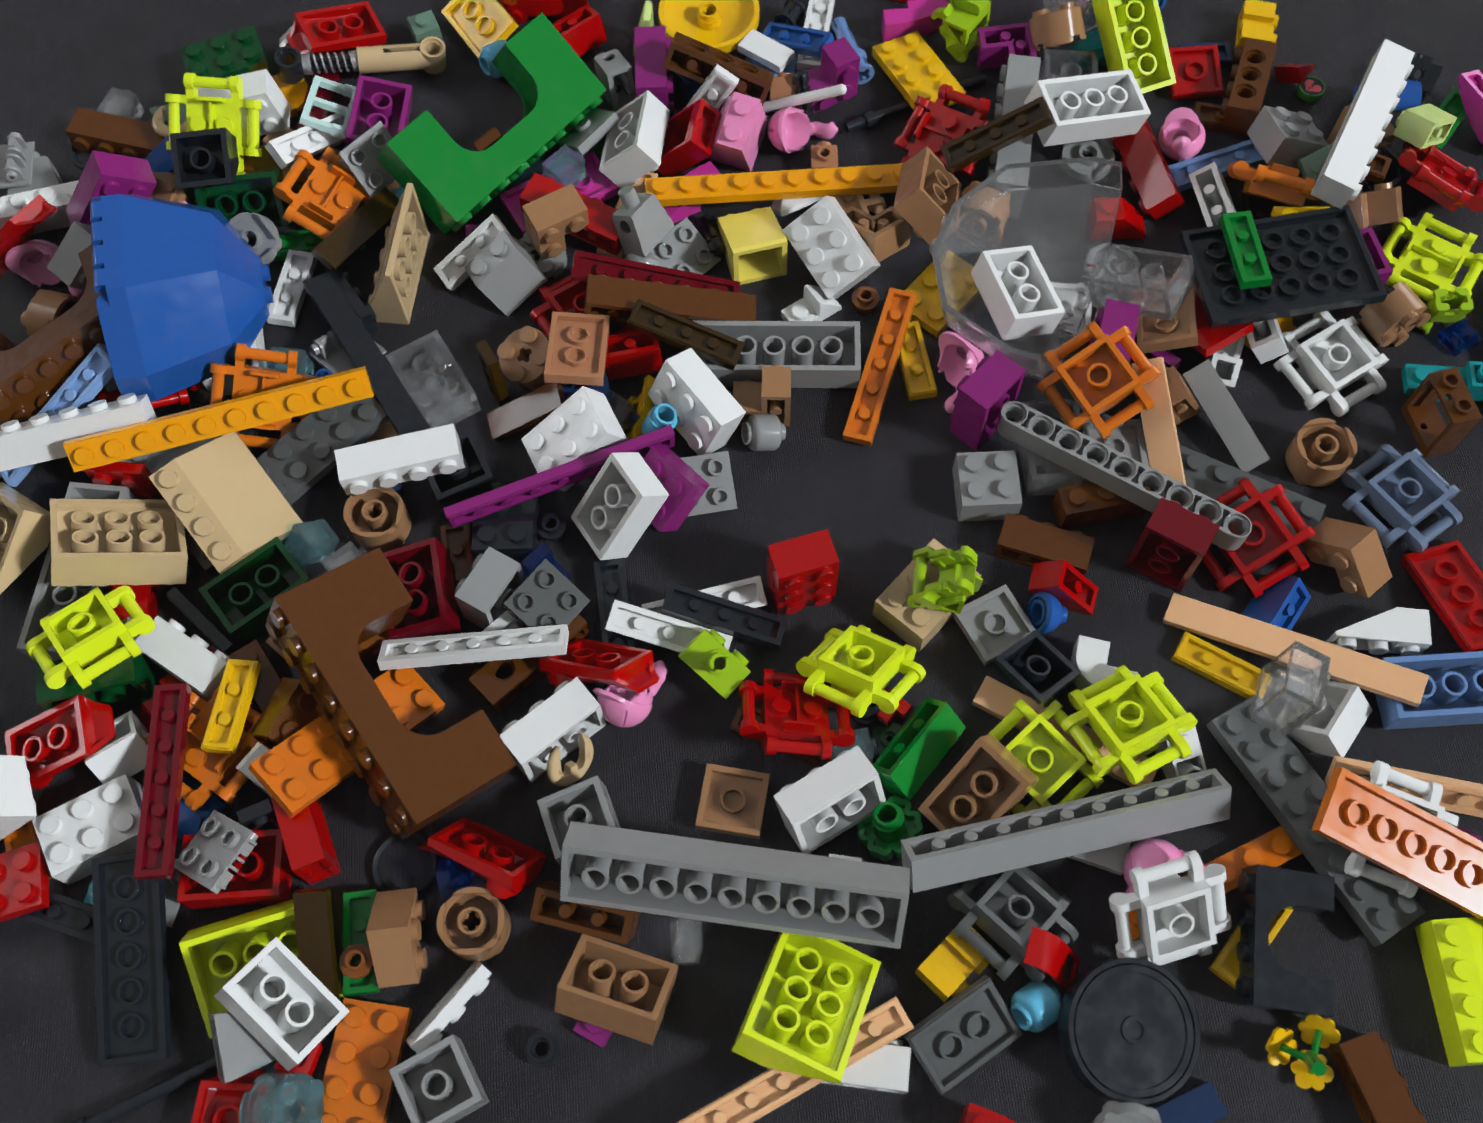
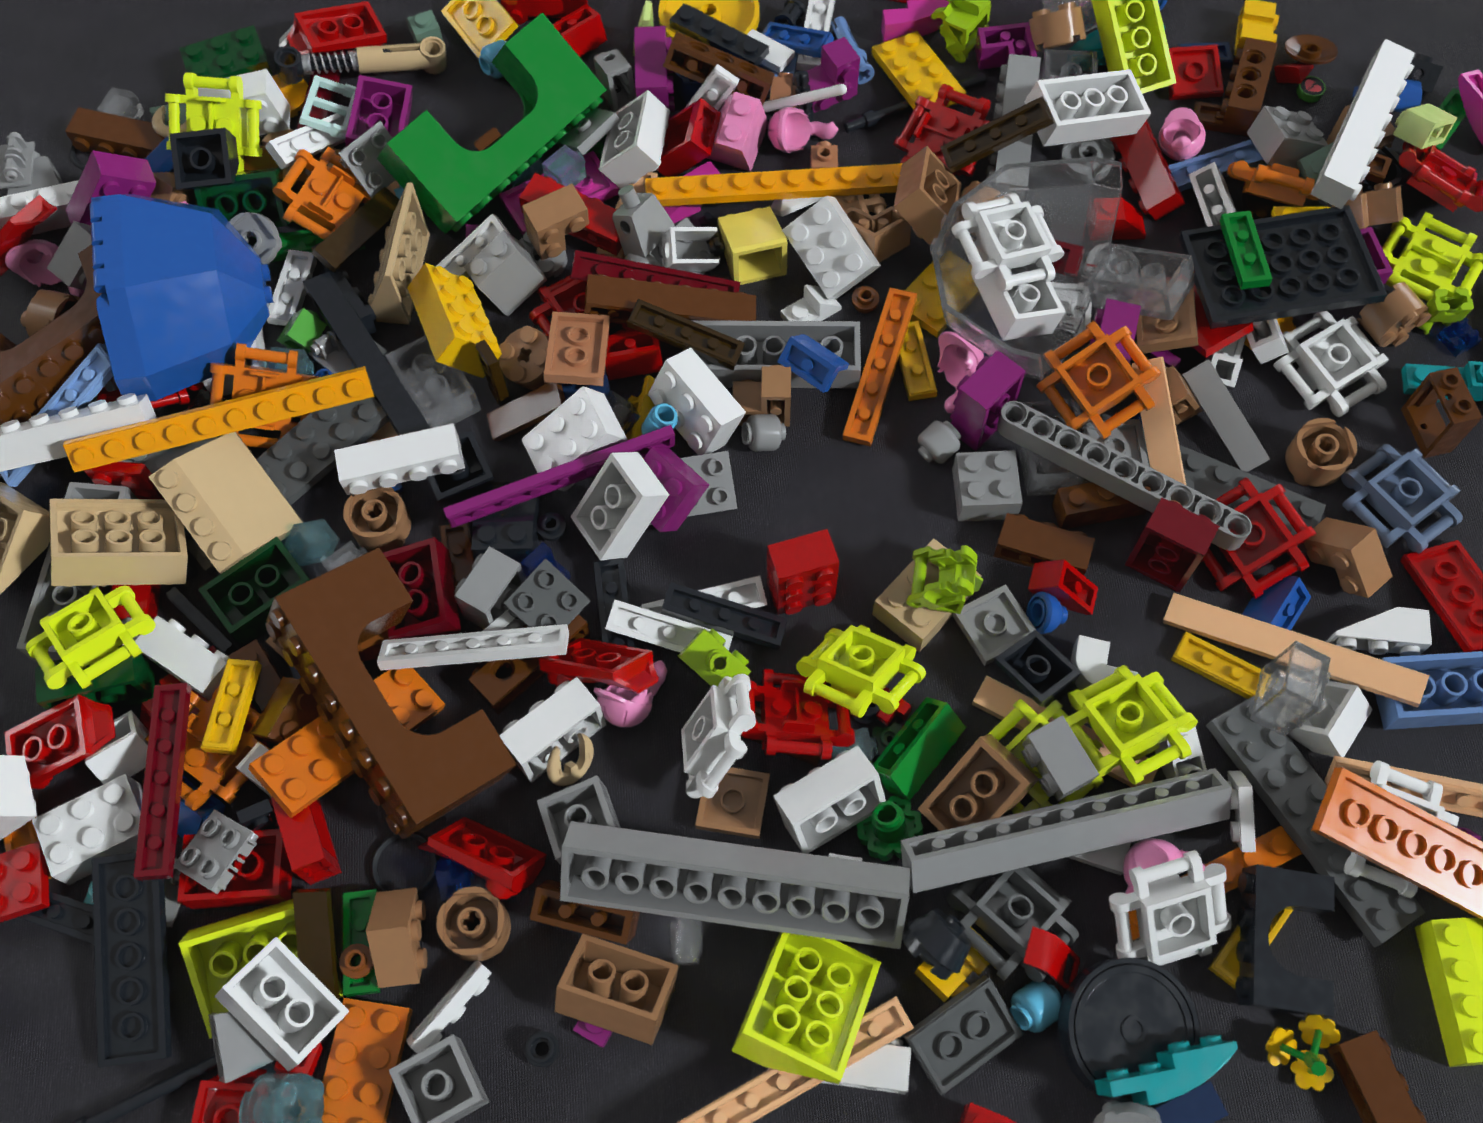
none -> bright green brick [277,308,327,357]
none -> yellow brick [407,263,502,378]
none -> white piece [661,227,720,272]
none -> black plate [669,3,769,66]
none -> white brick [681,674,756,798]
none -> blue panel [777,334,850,393]
none -> black cone [902,908,972,980]
none -> light grey head [918,420,961,464]
none -> white brick [951,193,1065,292]
none -> light grey brick [1021,715,1099,801]
none -> dark red panel [1052,240,1085,278]
none -> teal slope [1095,1035,1238,1106]
none -> white plate [1227,770,1256,852]
none -> reddish brown dish [1284,34,1338,65]

